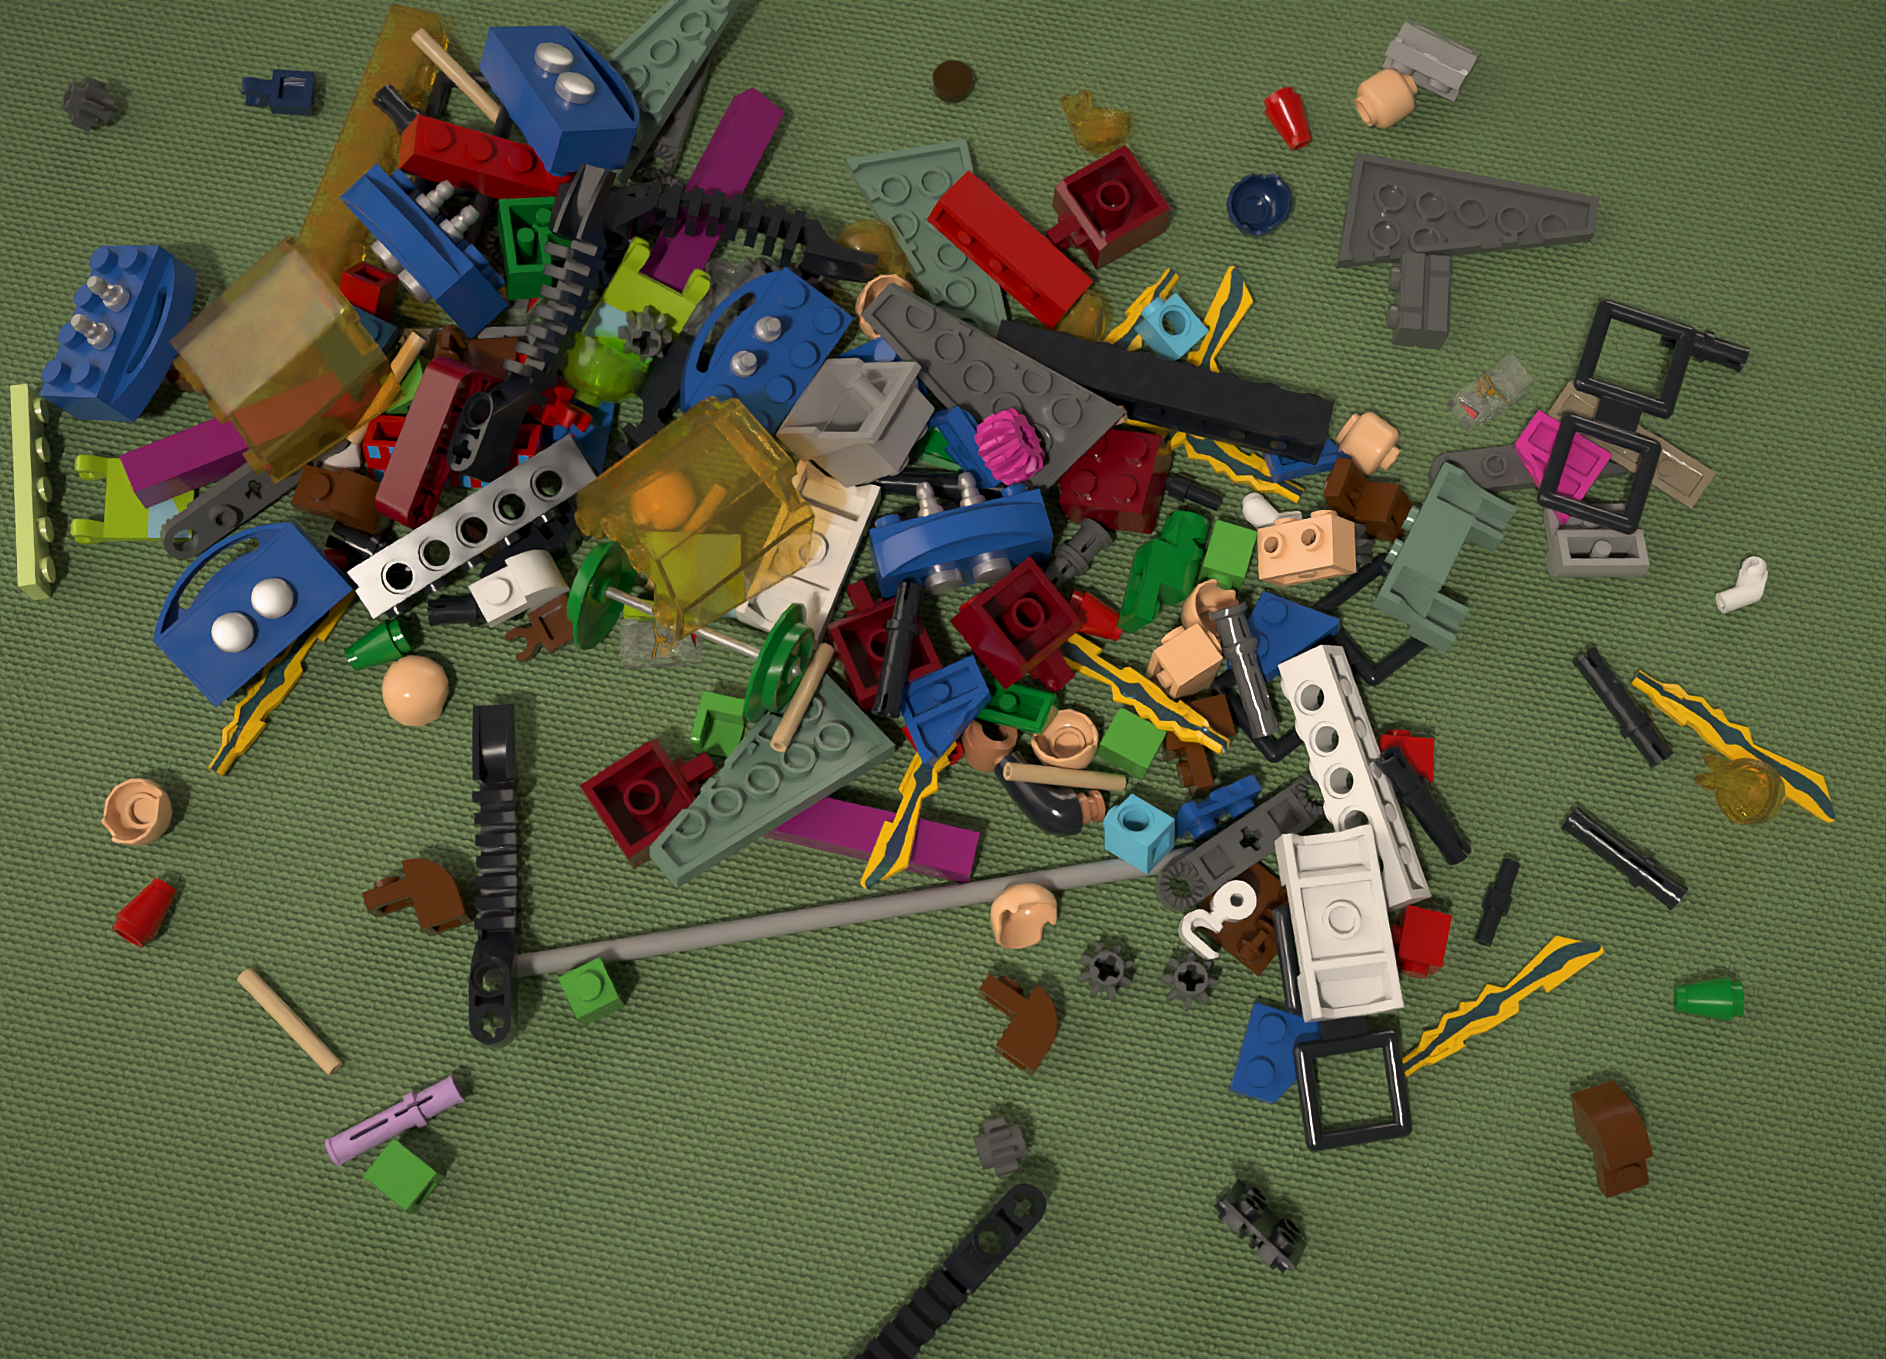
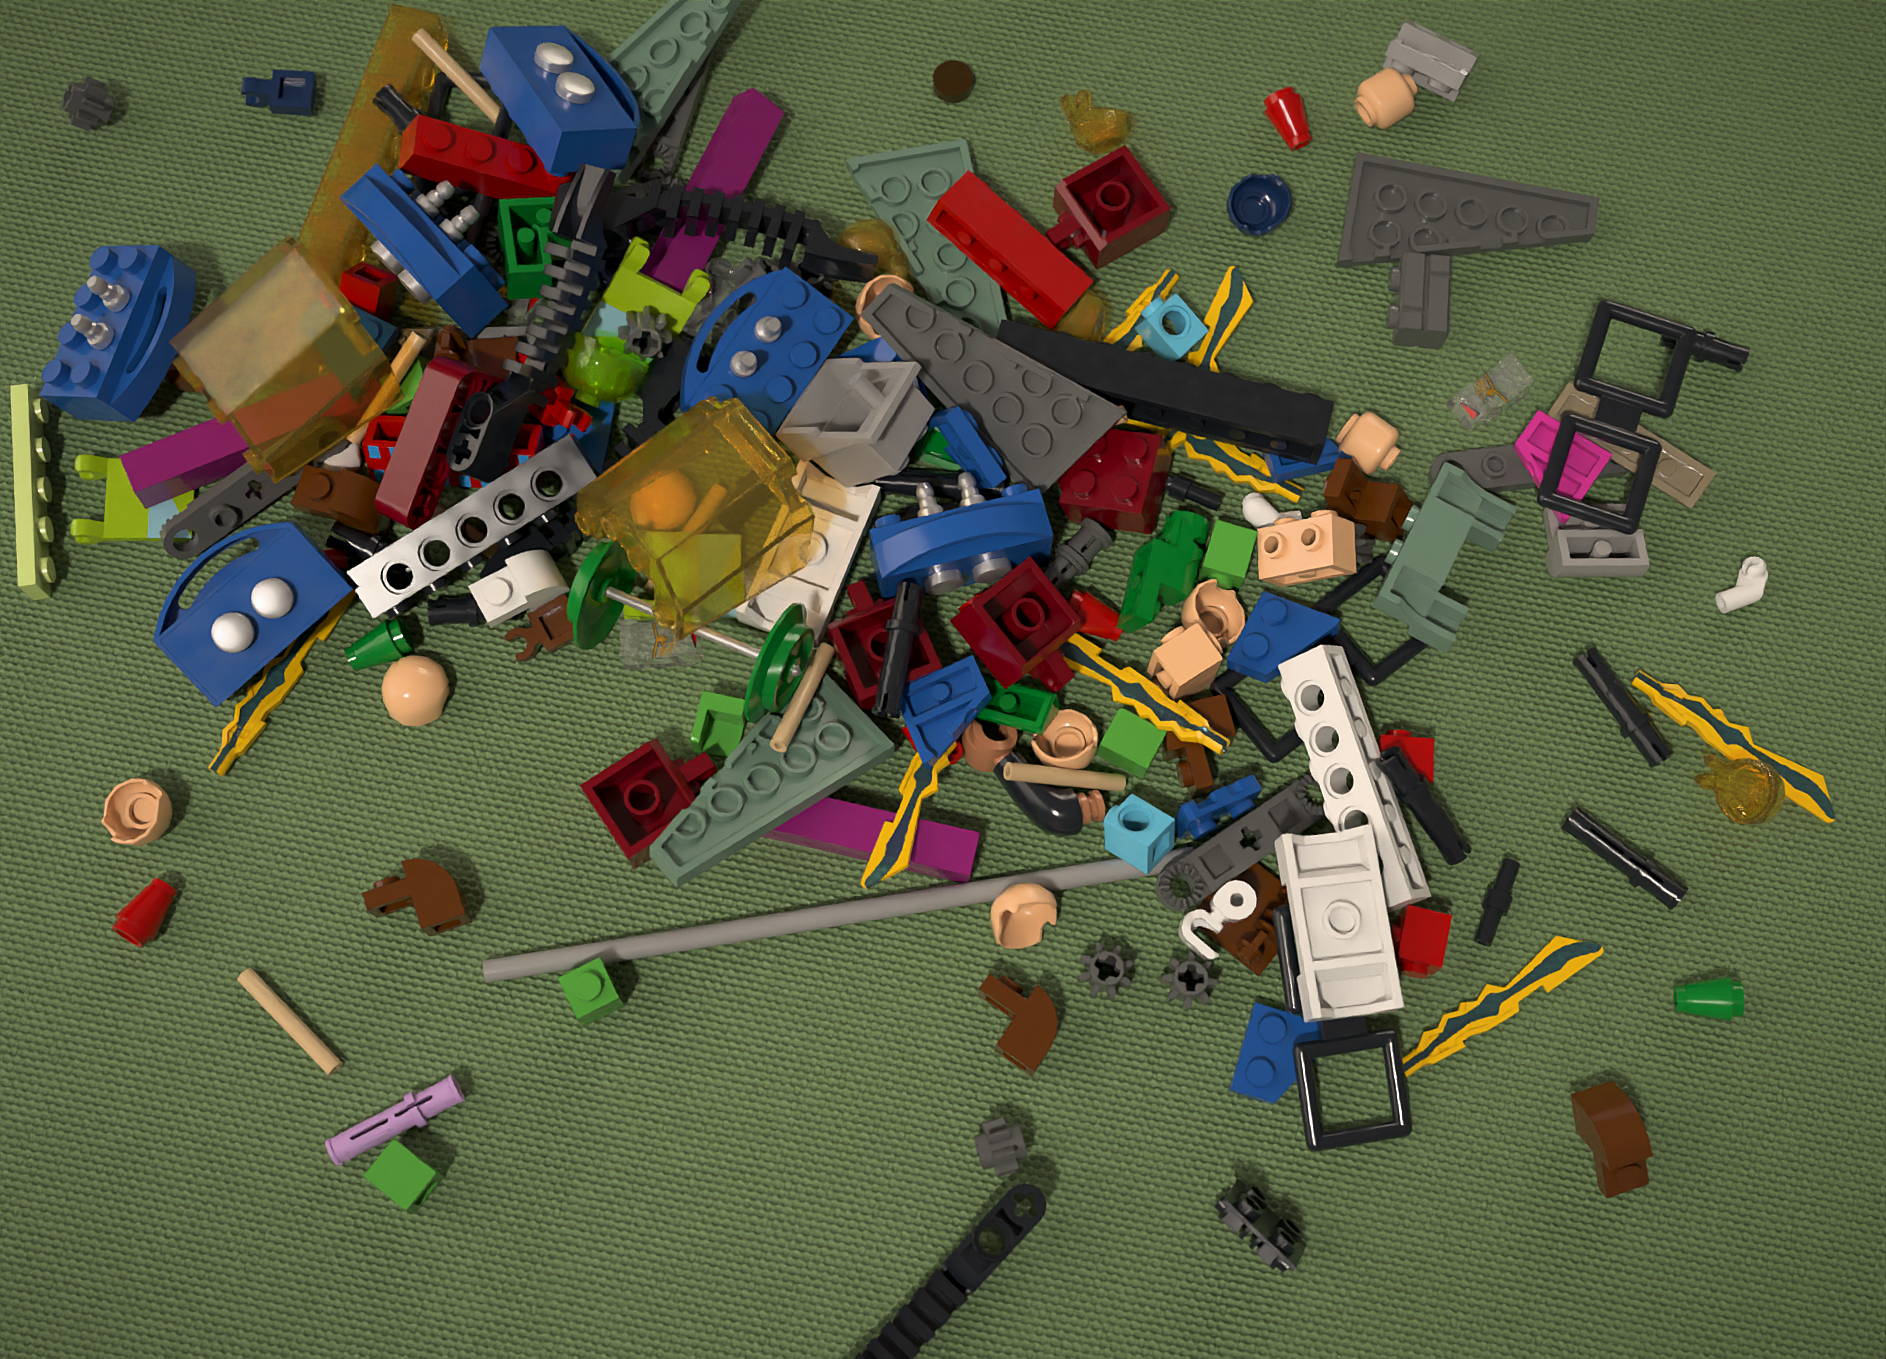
black piece [469,704,522,1049] -> none
dark pink gear [974,408,1045,486] -> none
dark grey pin [1208,602,1280,738] -> none

